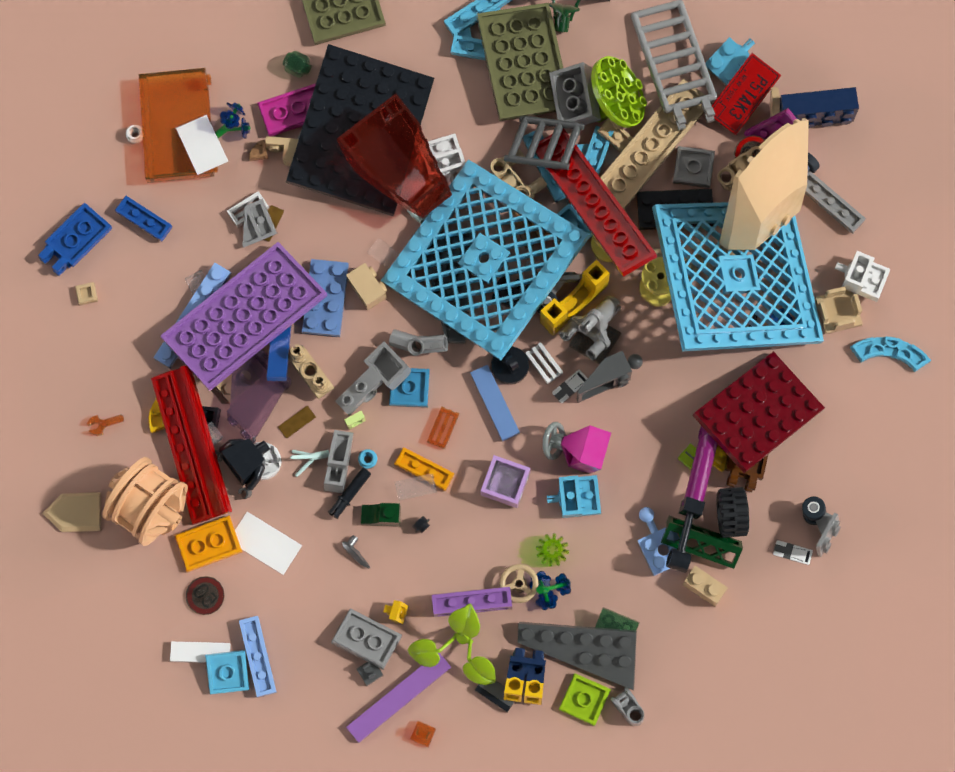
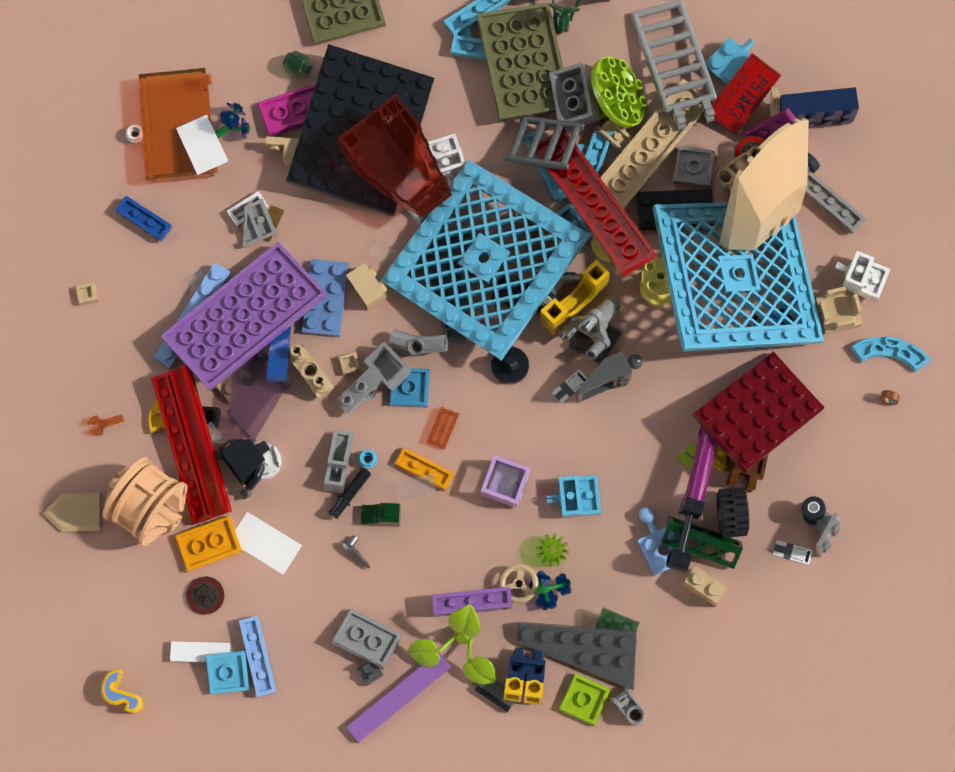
blue tile [38,202,112,276] -> none
medium nougat tile [249,139,268,161] -> none
pearl gold sticker [278,406,316,438] -> none
light aqua plant [290,450,329,477] -> none
yellowish green tile [344,411,366,429] -> none
yellow tile [383,600,408,624] -> none
clear orange tile [410,721,436,748] -> none
black plate [412,516,430,533] -> none
medium blue tile [470,365,520,442] -> none
tan piece [490,148,547,199] -> none
white tile [525,342,563,384] -> none
dark pink piece [542,422,611,474] -> none
none -> yellow animal [101,669,144,714]
none -> tan tile [338,351,361,376]
none -> dark orange tile [879,390,900,405]

